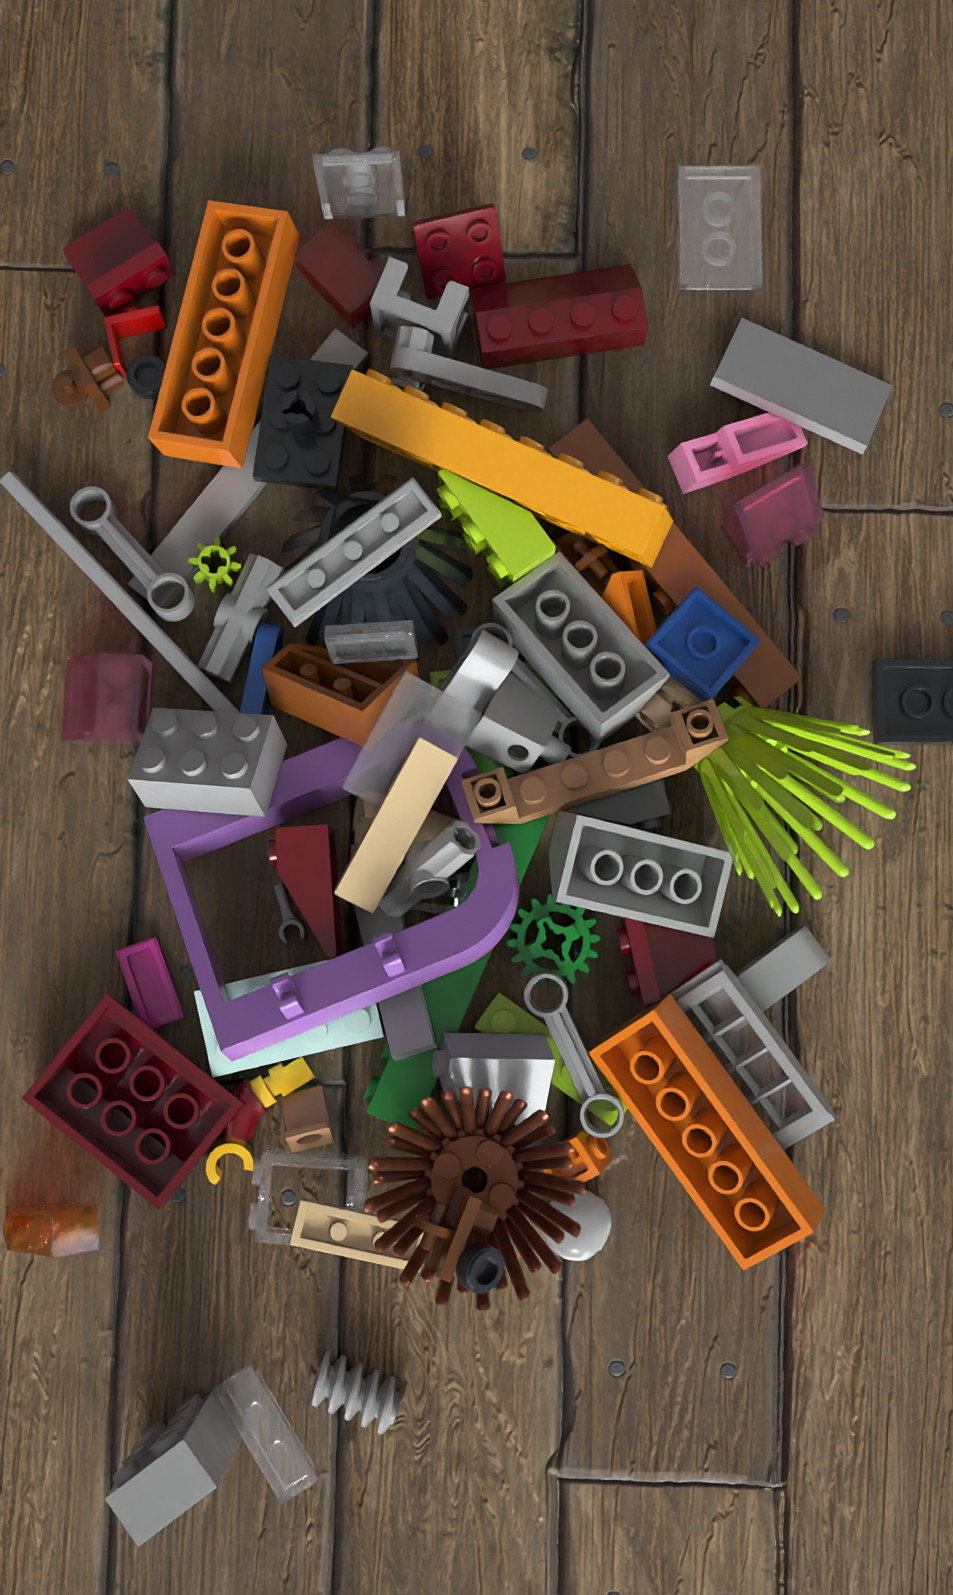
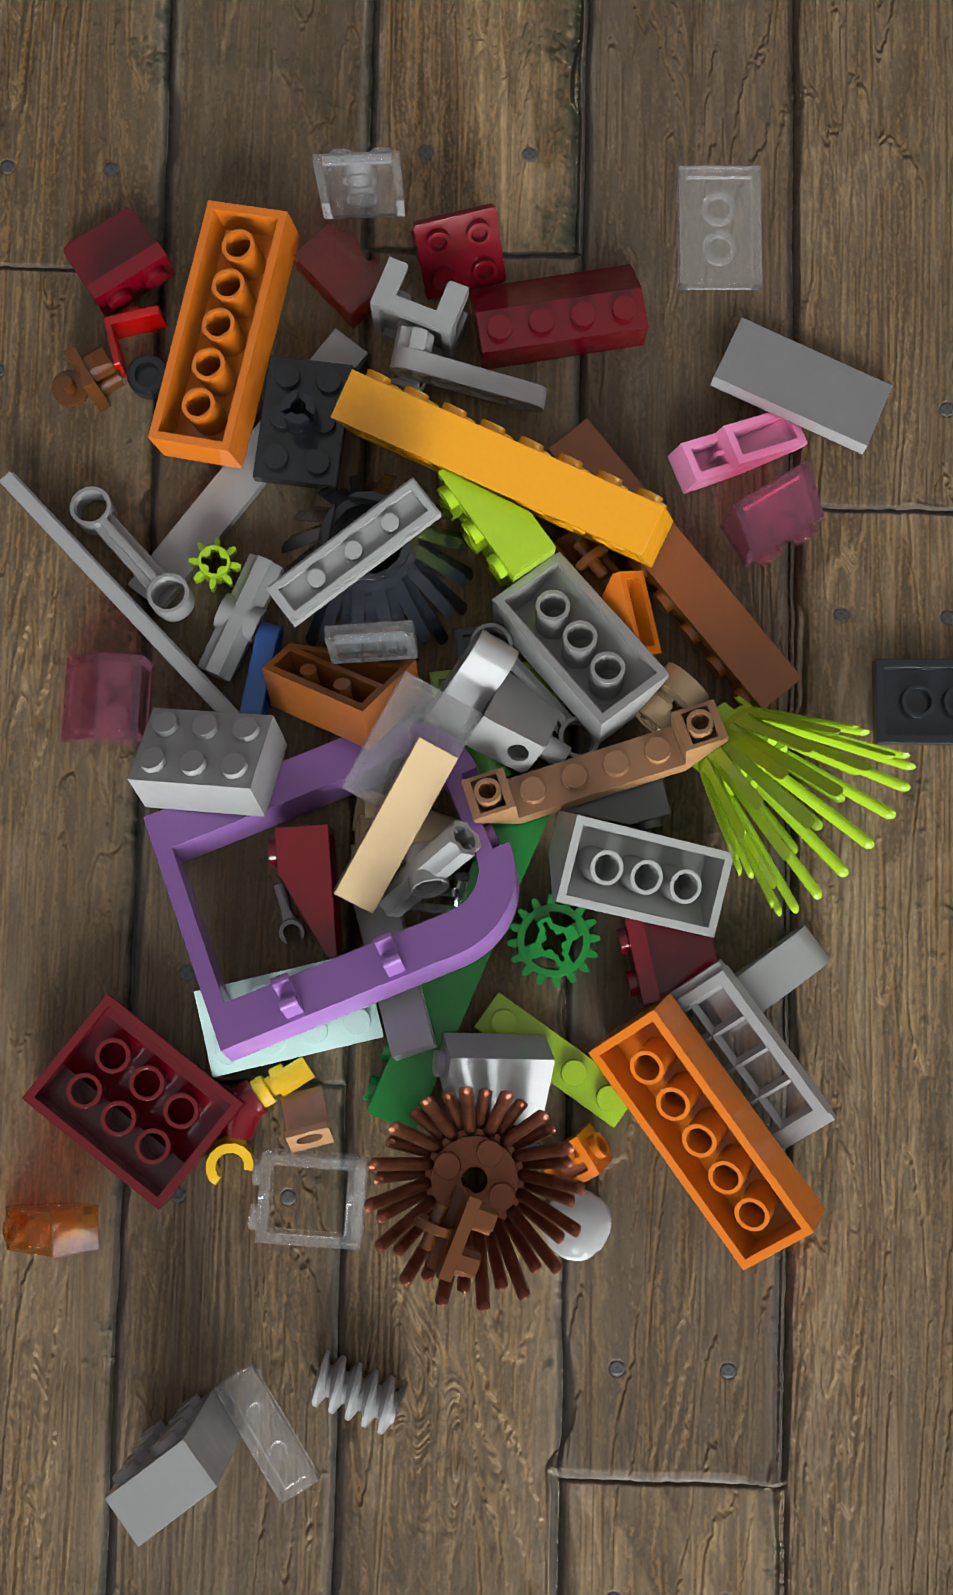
dark pink tile [115,937,187,1029] -> none
tan plate [288,1197,424,1273] -> none
black tile [456,1241,505,1294] -> none
light grey piece [524,971,624,1138] -> none
blue plate [644,586,762,702] -> none

